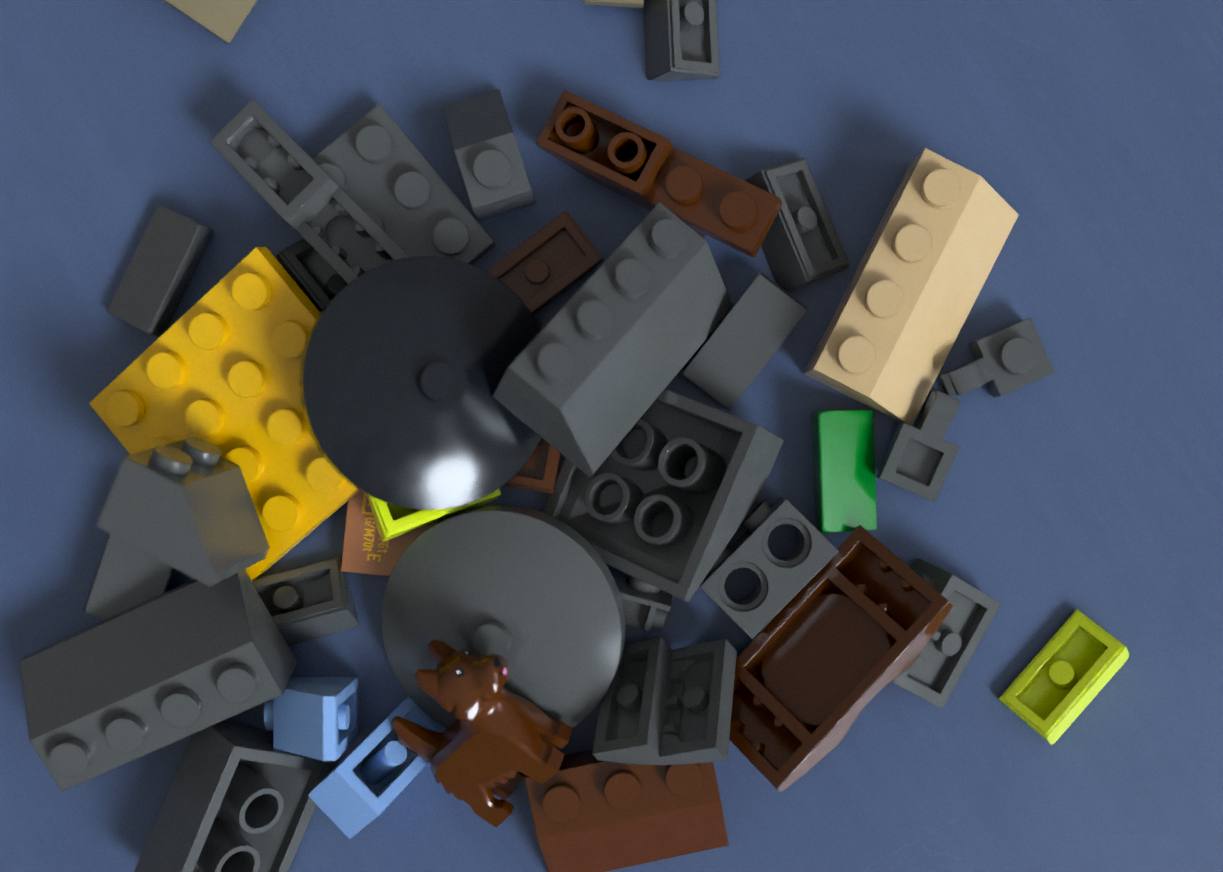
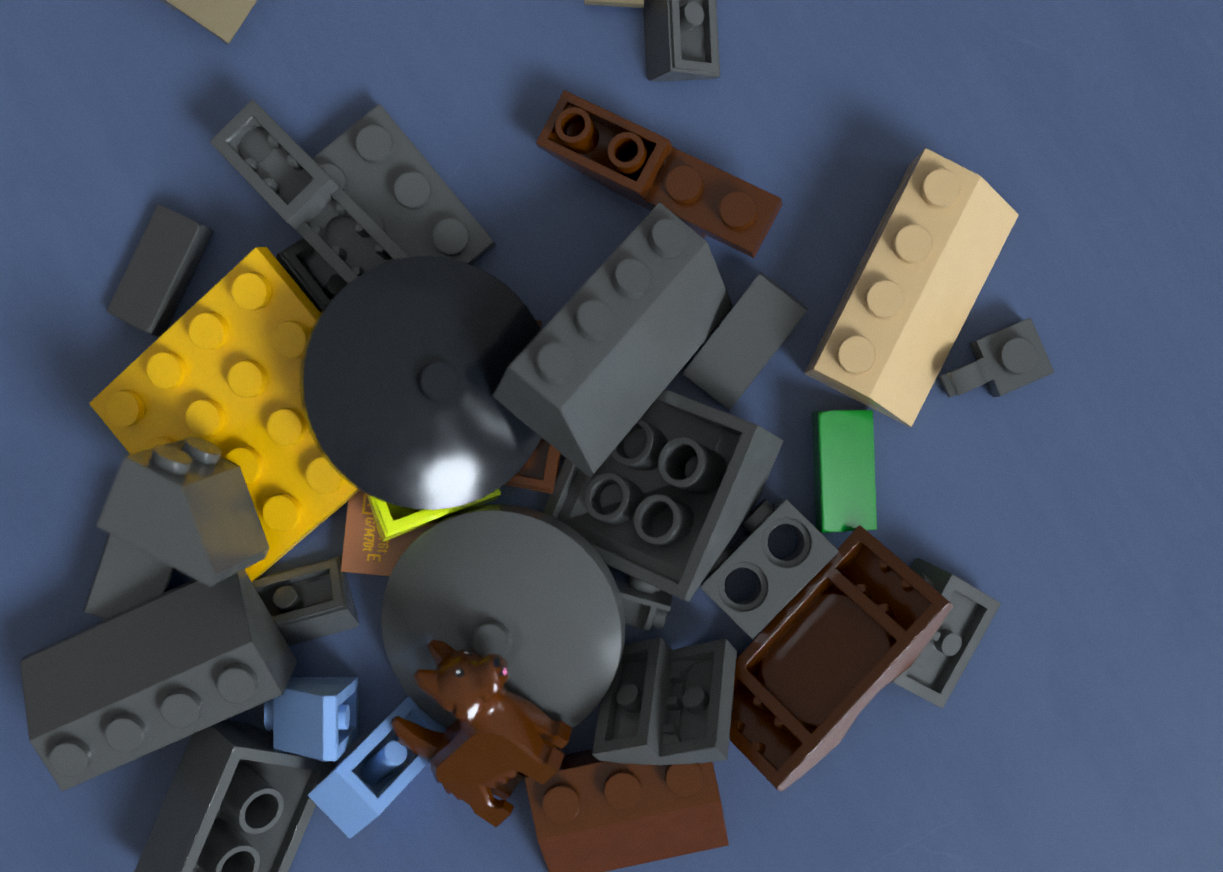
dark grey slope [443,89,536,222] -> none
reddish brown hinge [486,210,603,315] -> none
dark grey slope [745,157,850,292] -> none
dark grey plate [876,390,960,502] -> none
neon yellow slope [999,609,1130,745] -> none

